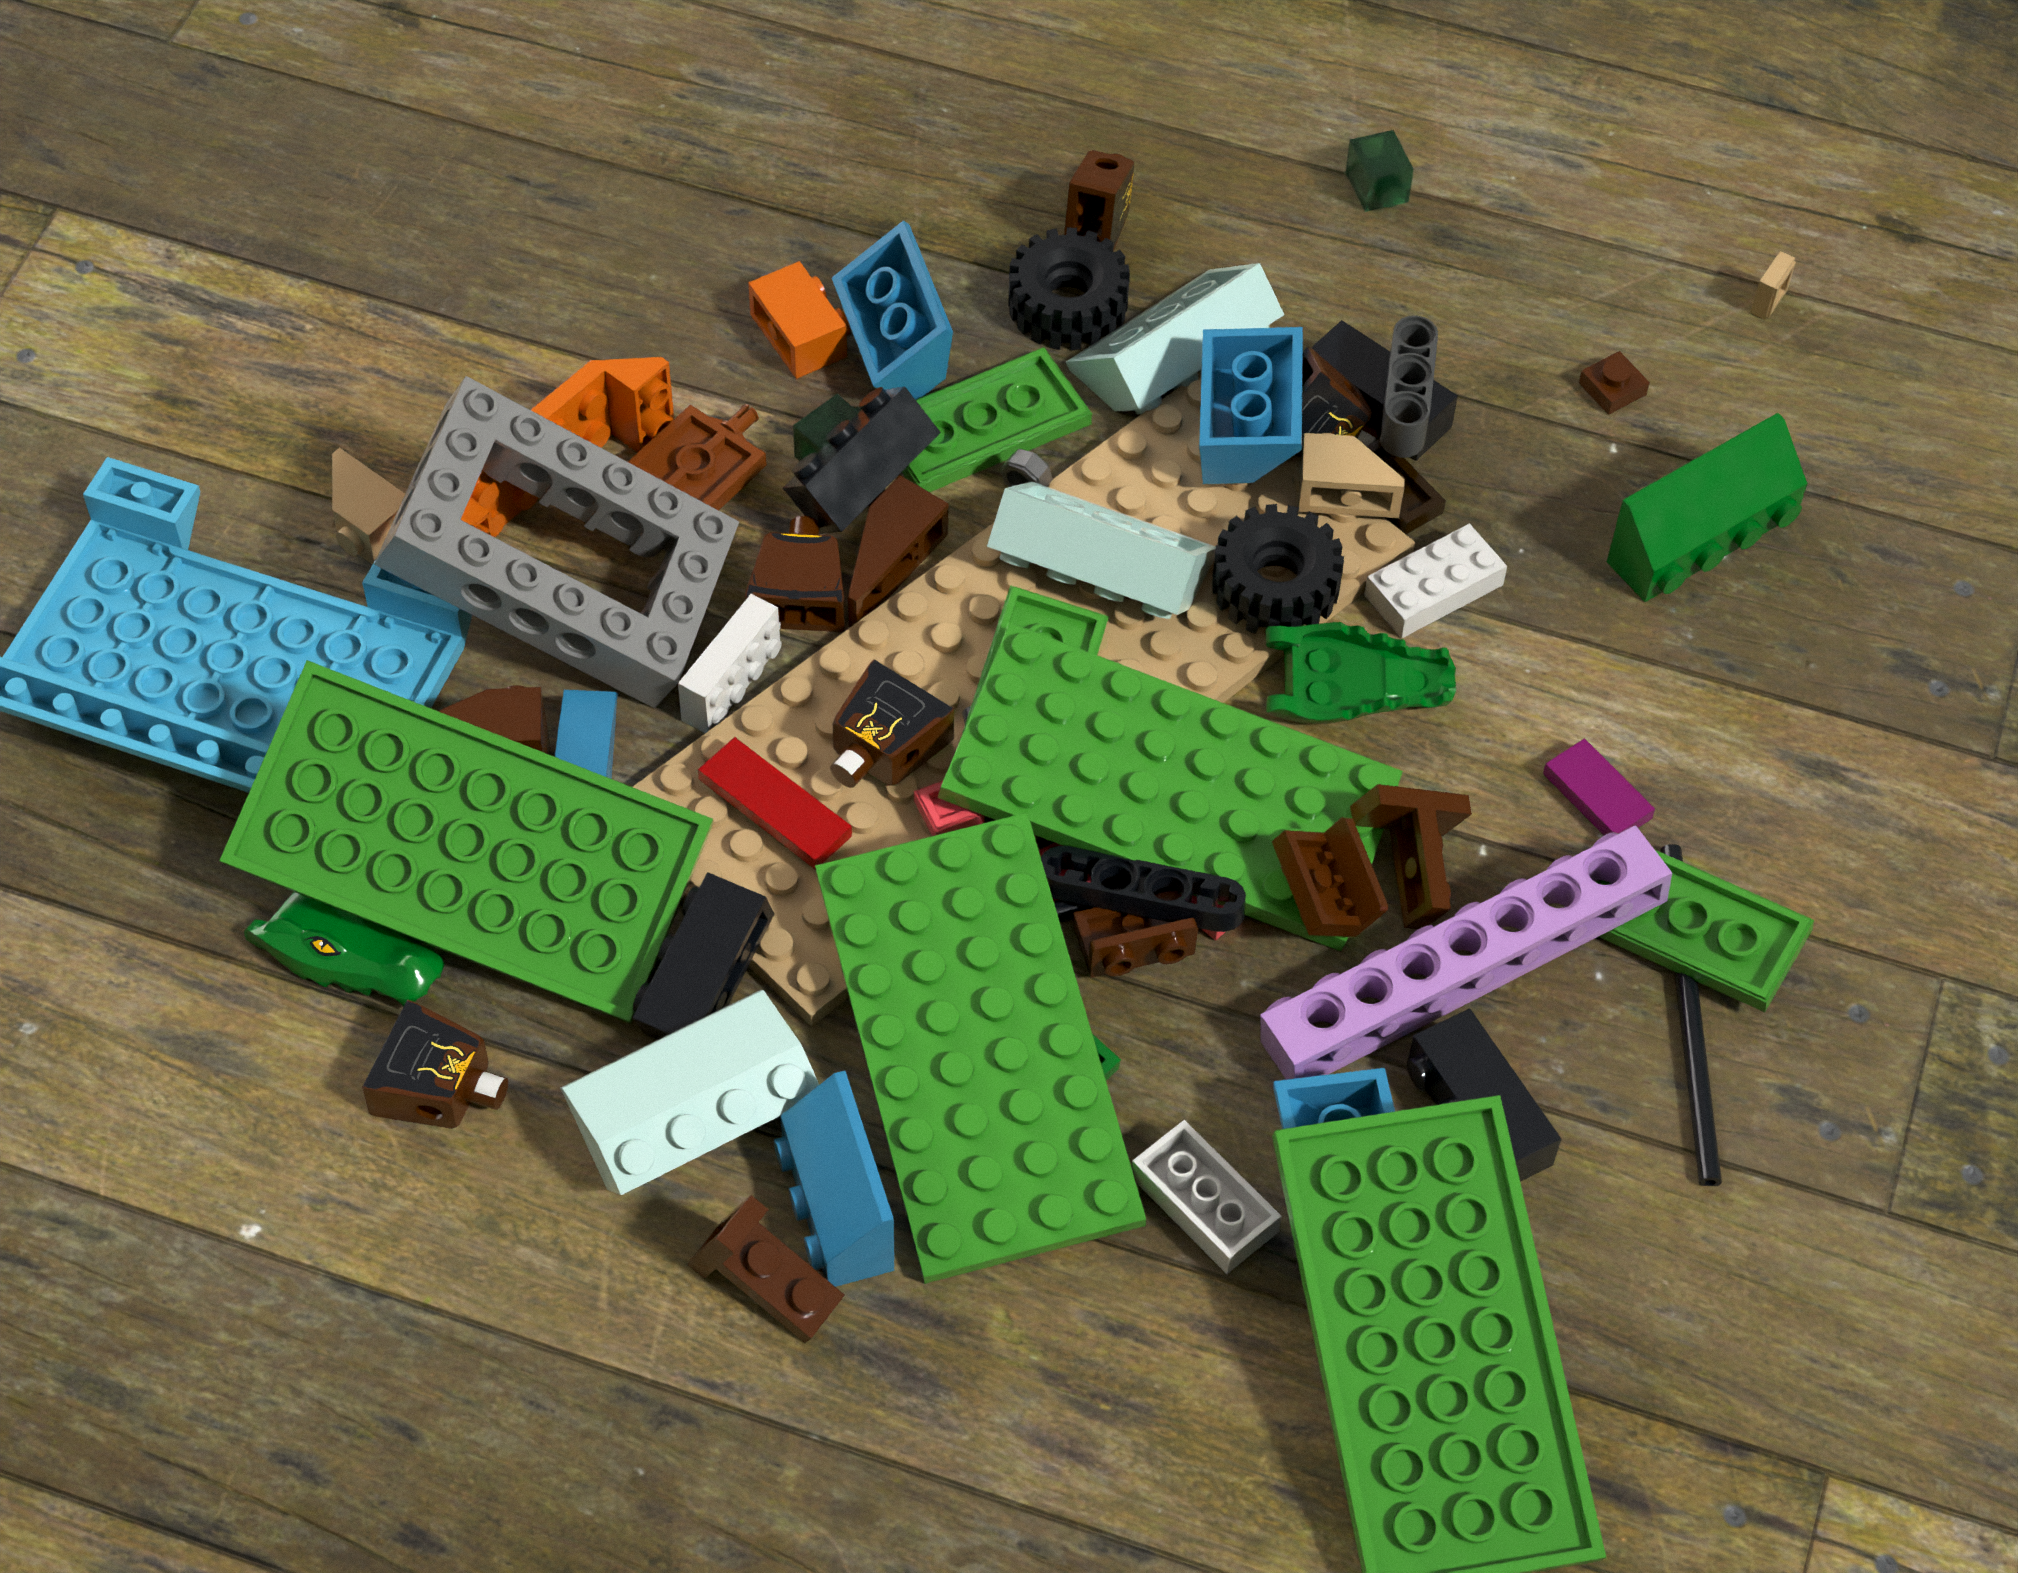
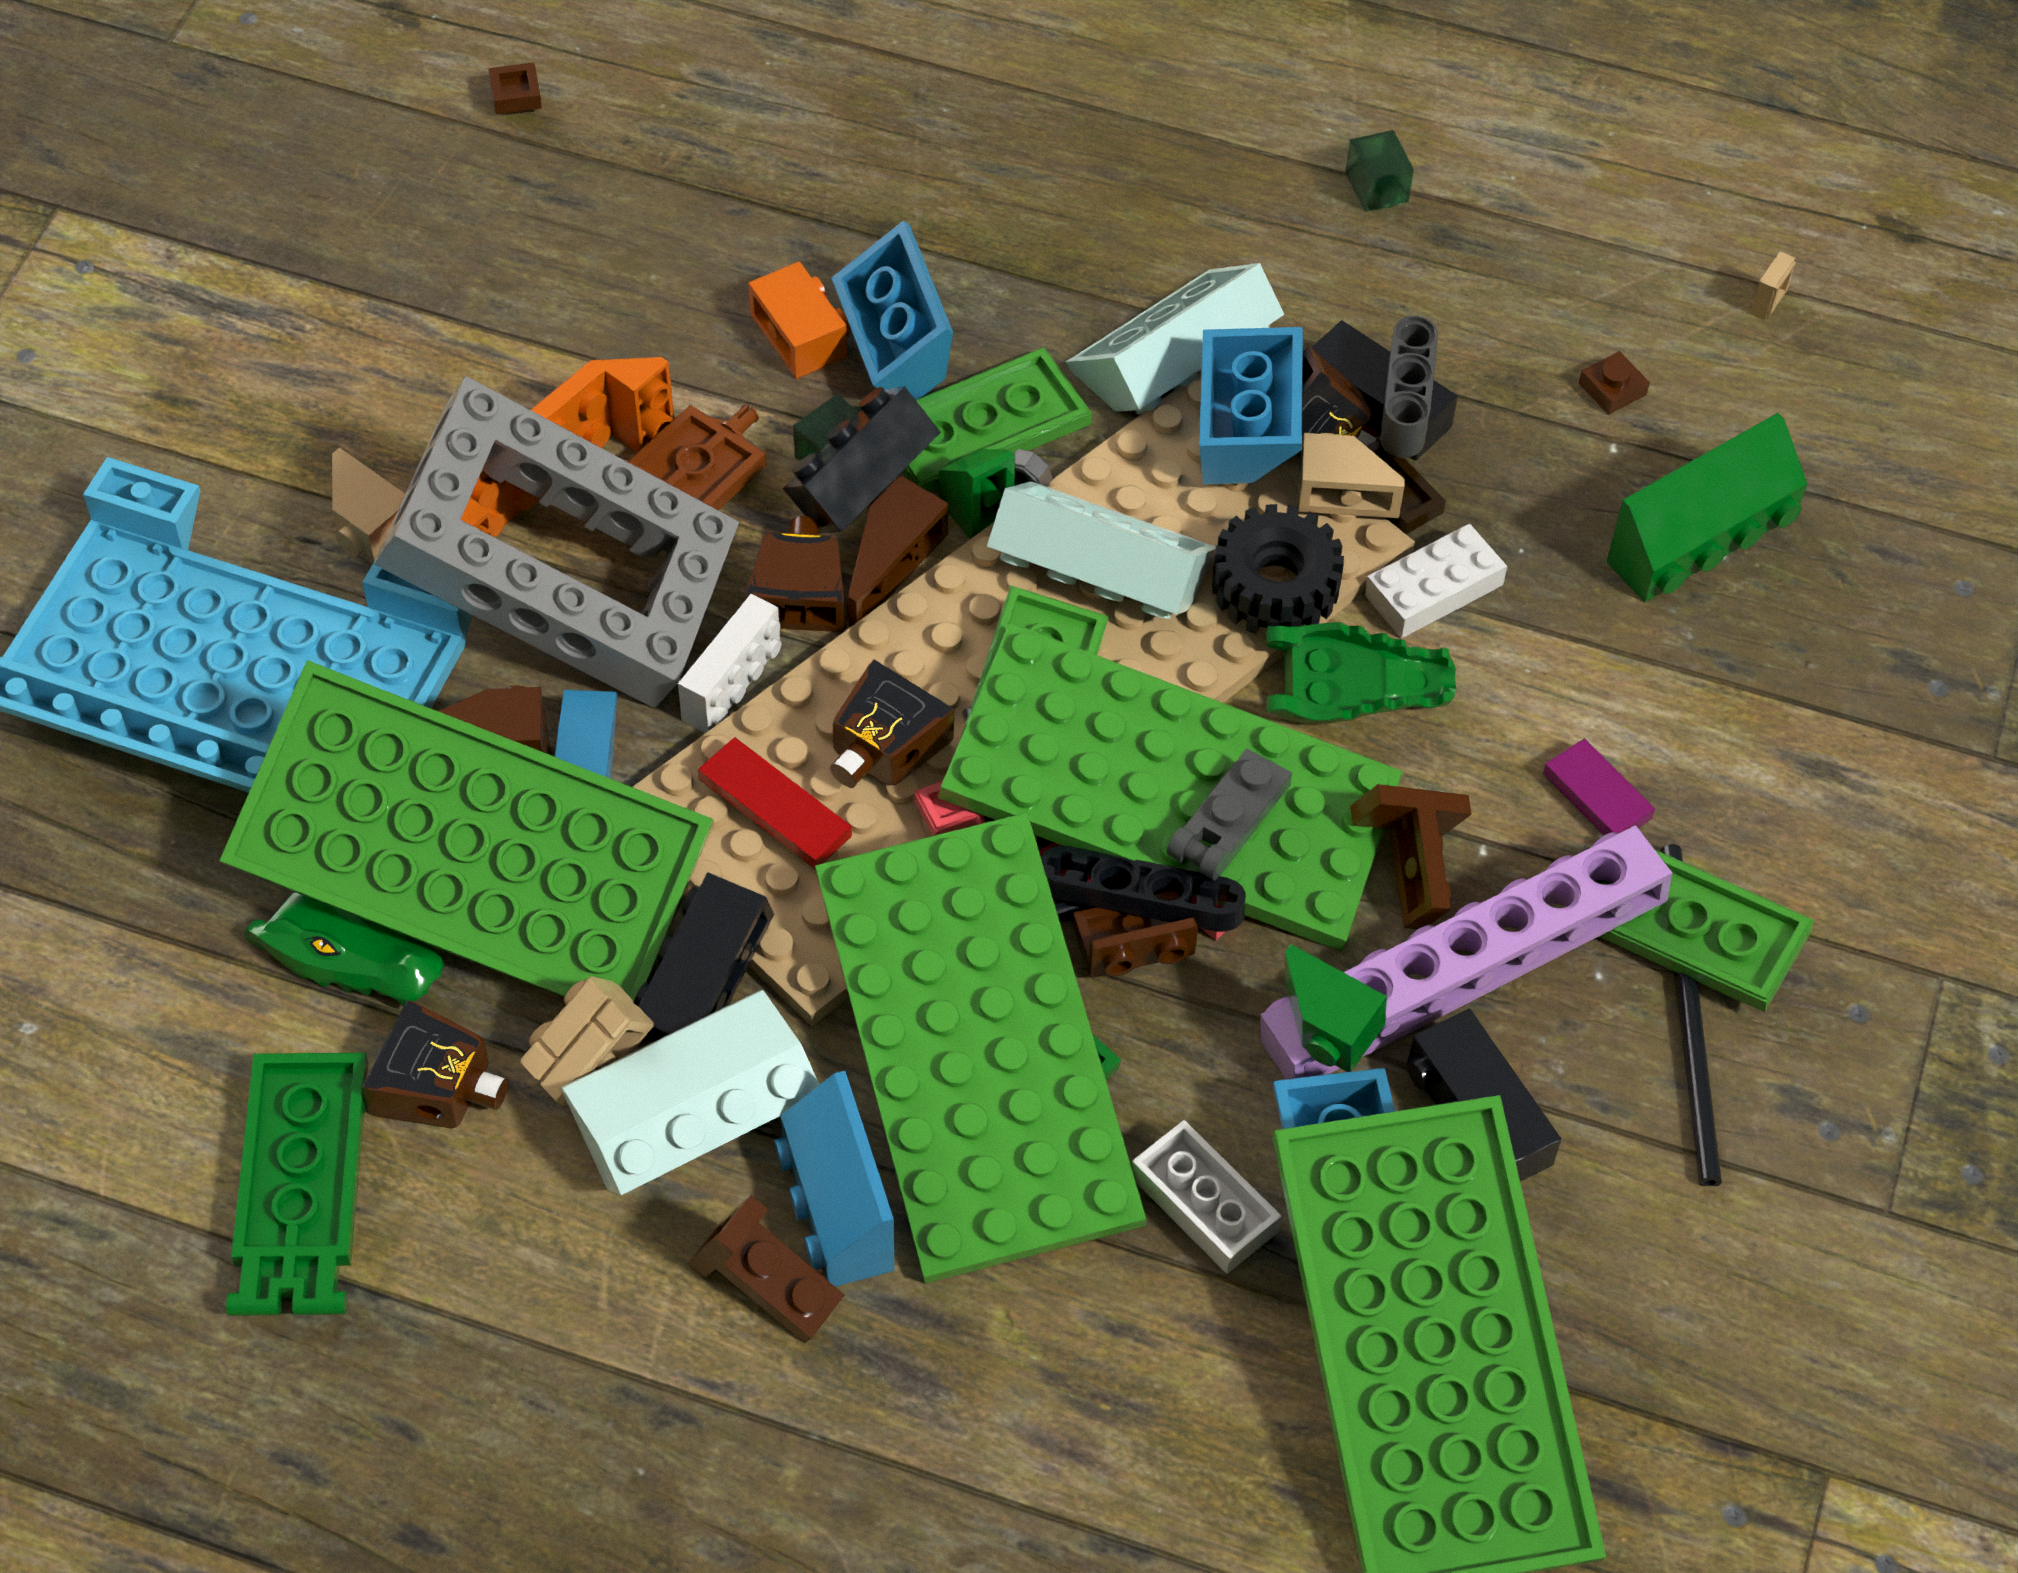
black tyre [1008,228,1130,350] -> none
reddish brown torso [1064,150,1135,252] -> none
reddish brown bracket [1272,817,1388,937] -> none
none -> green hinge [226,1053,369,1316]
none -> reddish brown plate [489,62,542,114]
none -> tan brick [520,976,654,1106]
none -> green slope [938,449,1015,539]
none -> dark grey plate [1166,748,1292,881]
none -> green slope [1284,944,1387,1072]

